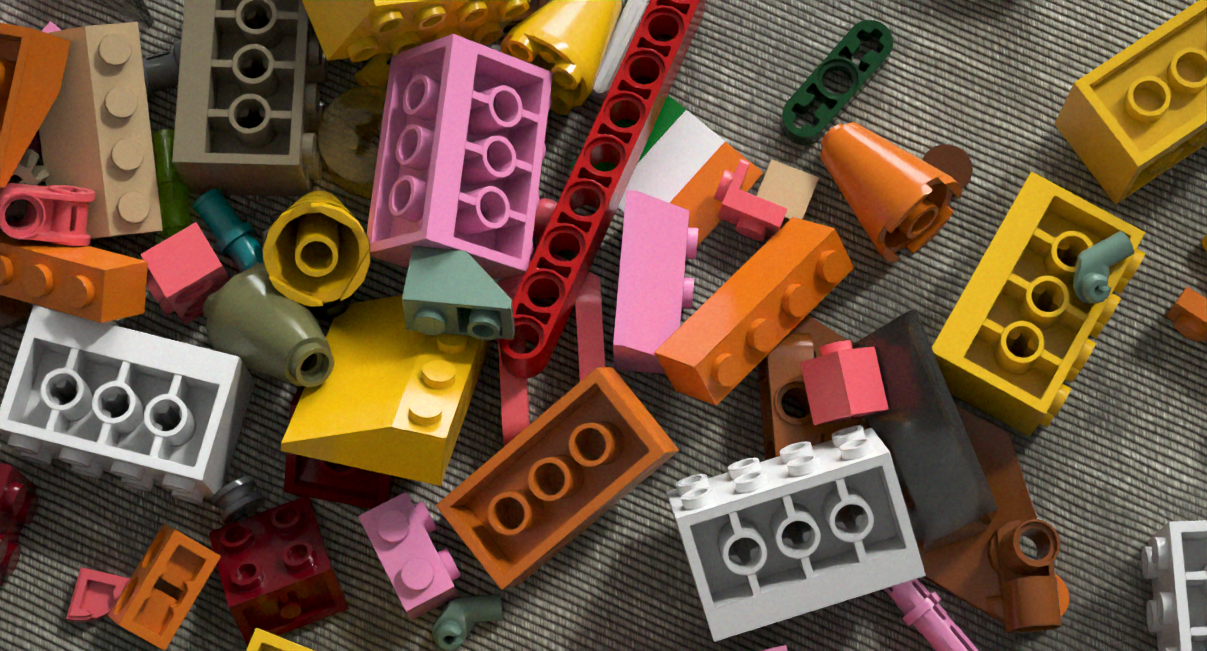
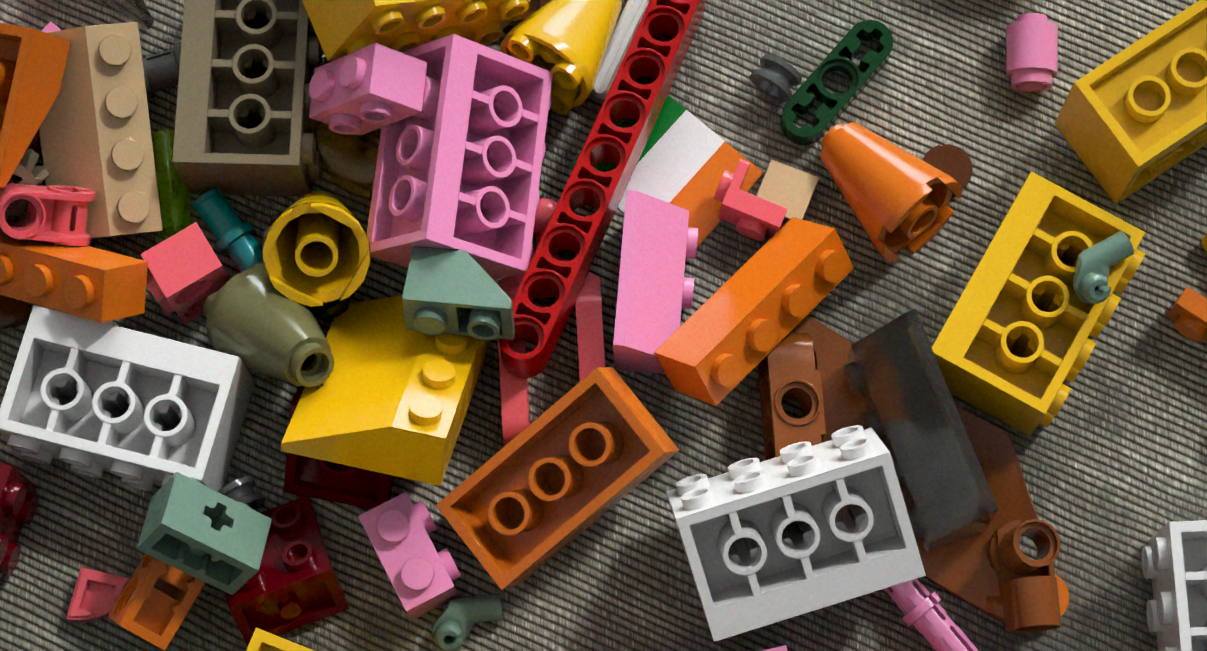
coral brick [800,340,889,425] -> none
none -> sand green brick [136,472,272,595]
none -> bright pink brick [309,43,427,136]
none -> dark grey bush [750,54,802,102]
none -> bright pink brick [1006,13,1058,92]

